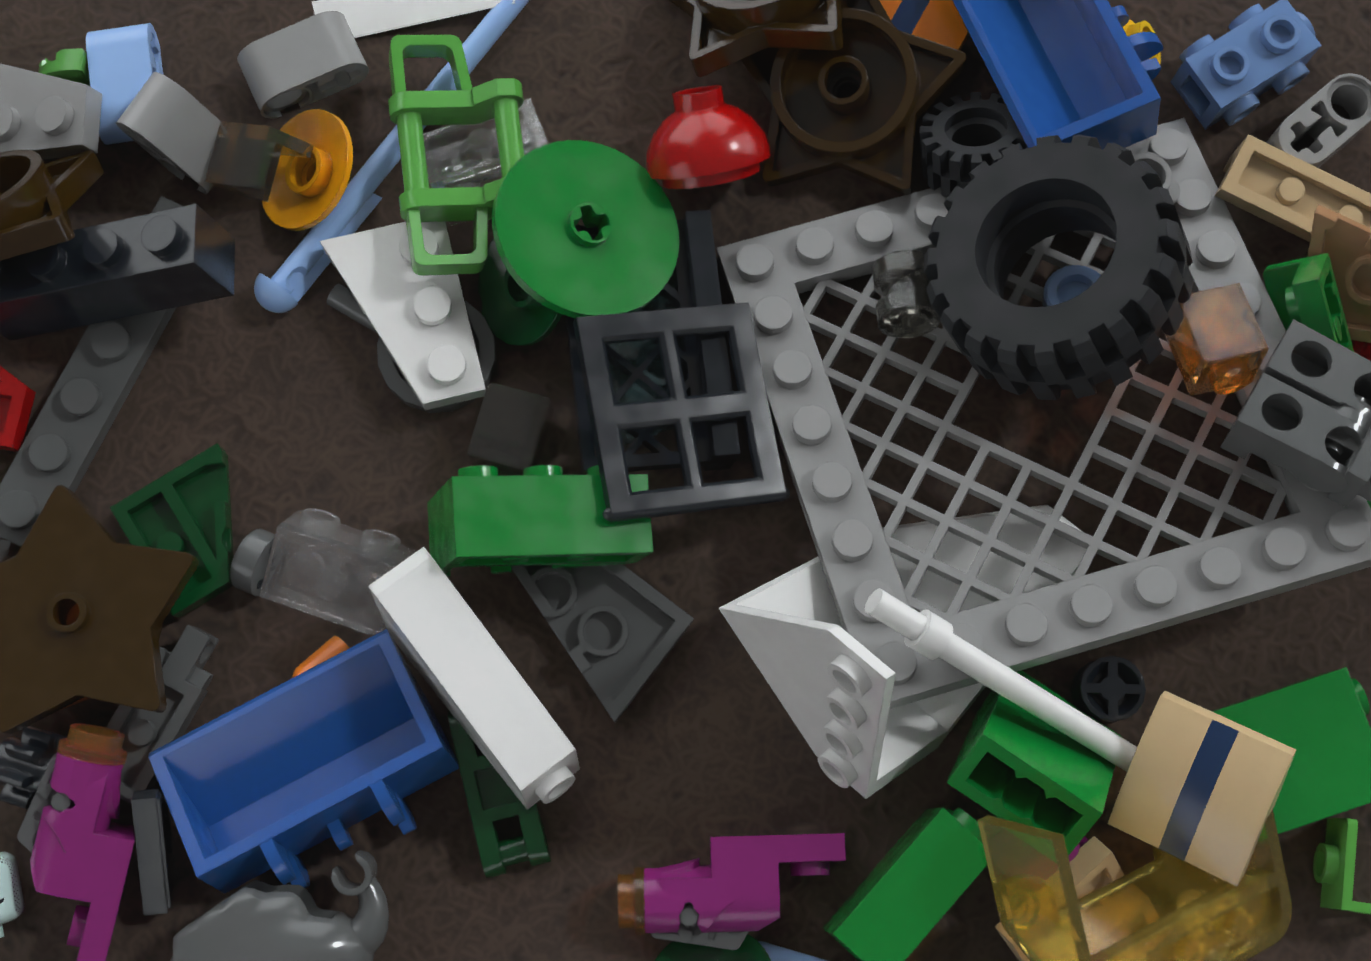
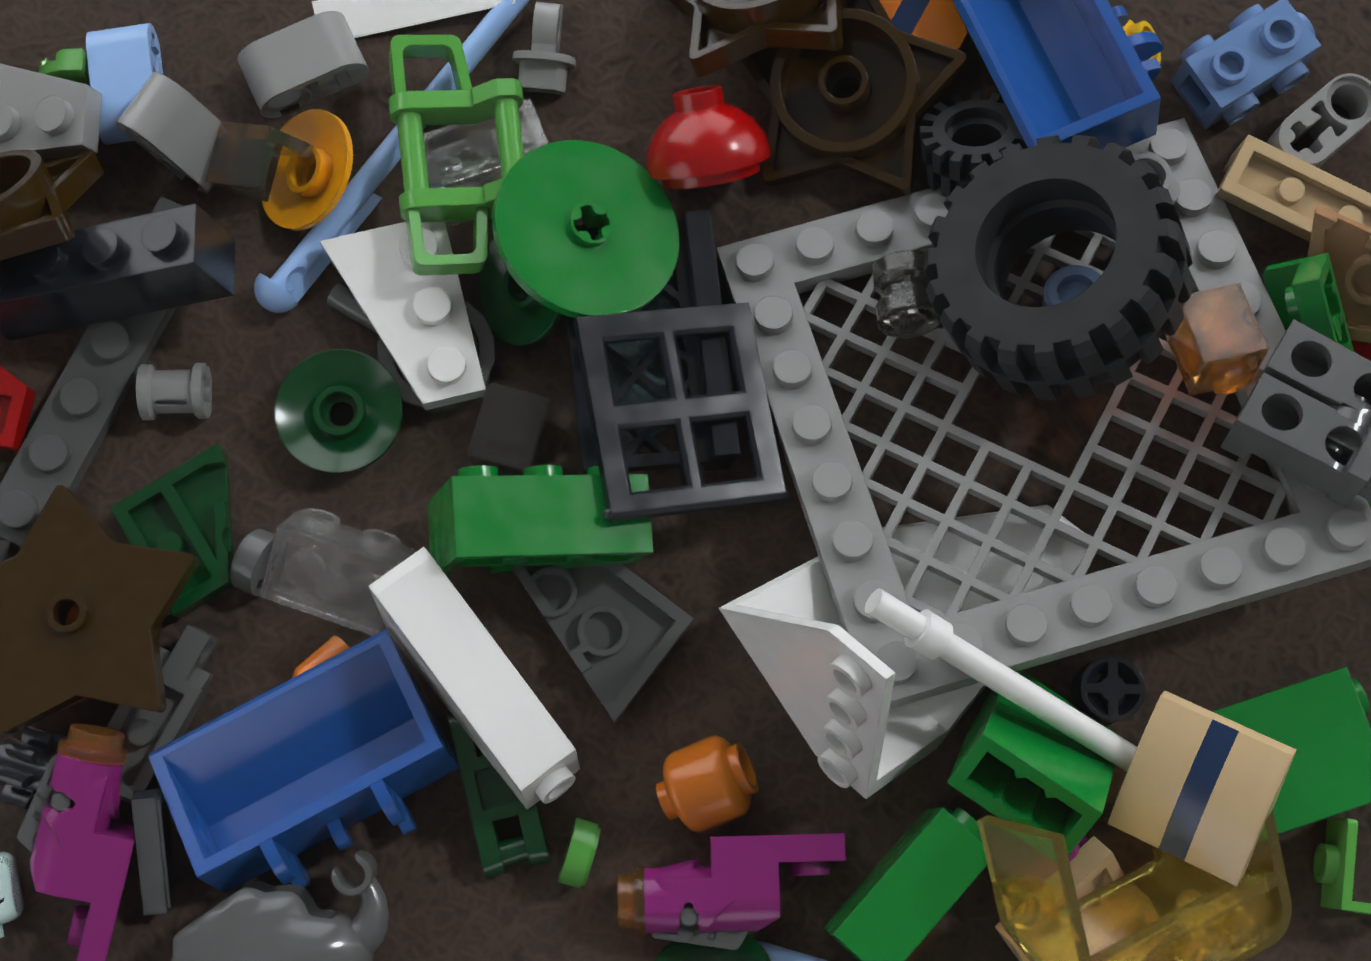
none -> light grey bush [136,363,212,420]
none -> dark green dish [275,349,403,474]
none -> light grey piece [512,2,576,95]
none -> bright green tile [558,817,601,888]
none -> orange head [656,735,759,833]

